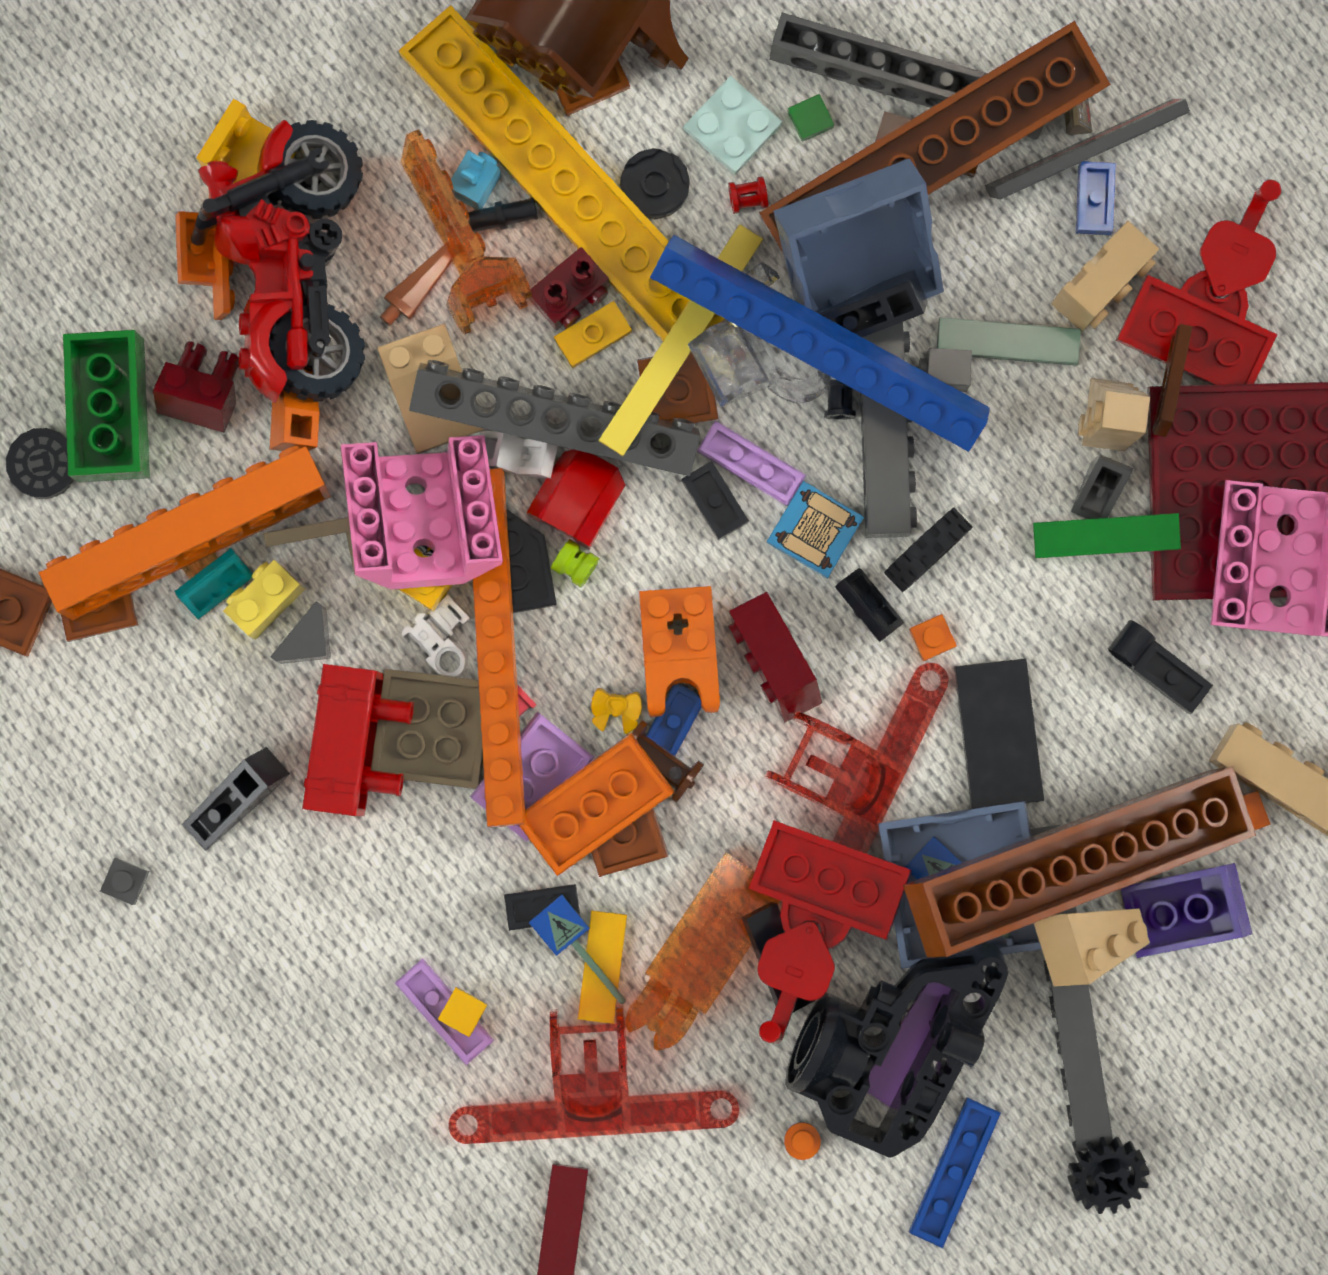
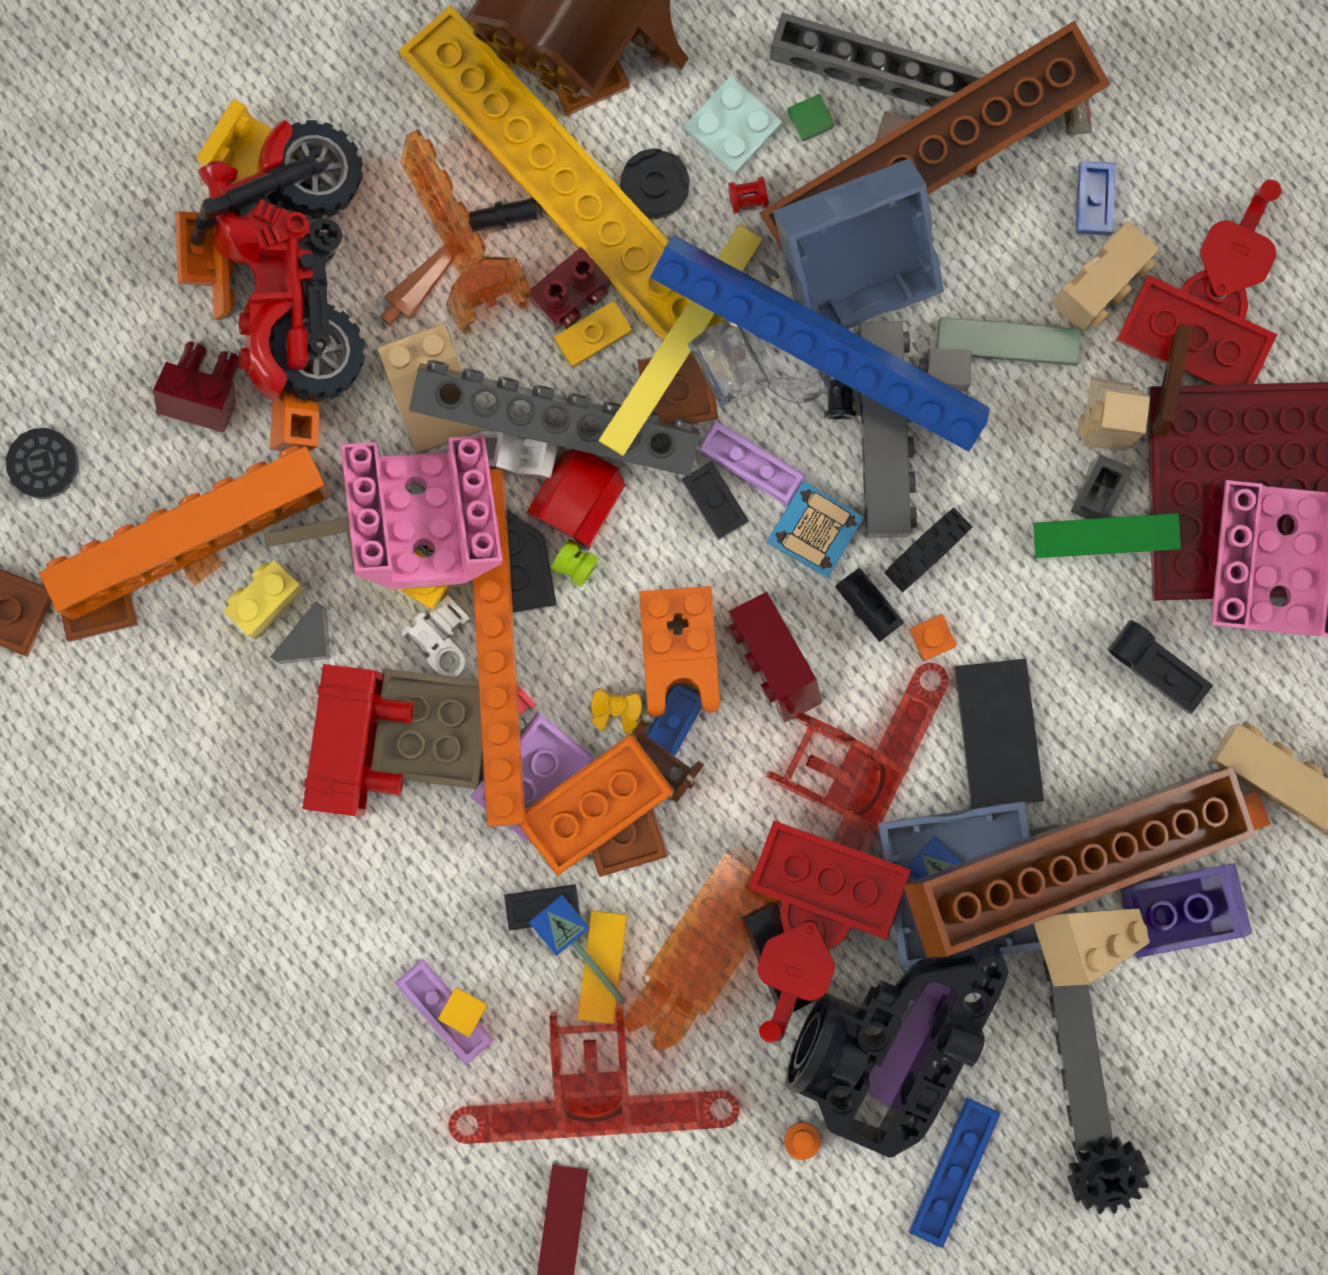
green brick [63,330,150,483] -> none
dark grey plate [100,858,150,905] -> none
teal plate [174,548,253,619] -> none
black slope [182,747,290,851] -> none
medium azure brick [447,150,501,210] -> none
black slope [819,270,928,337] -> none
dark grey tile [985,99,1190,199] -> none

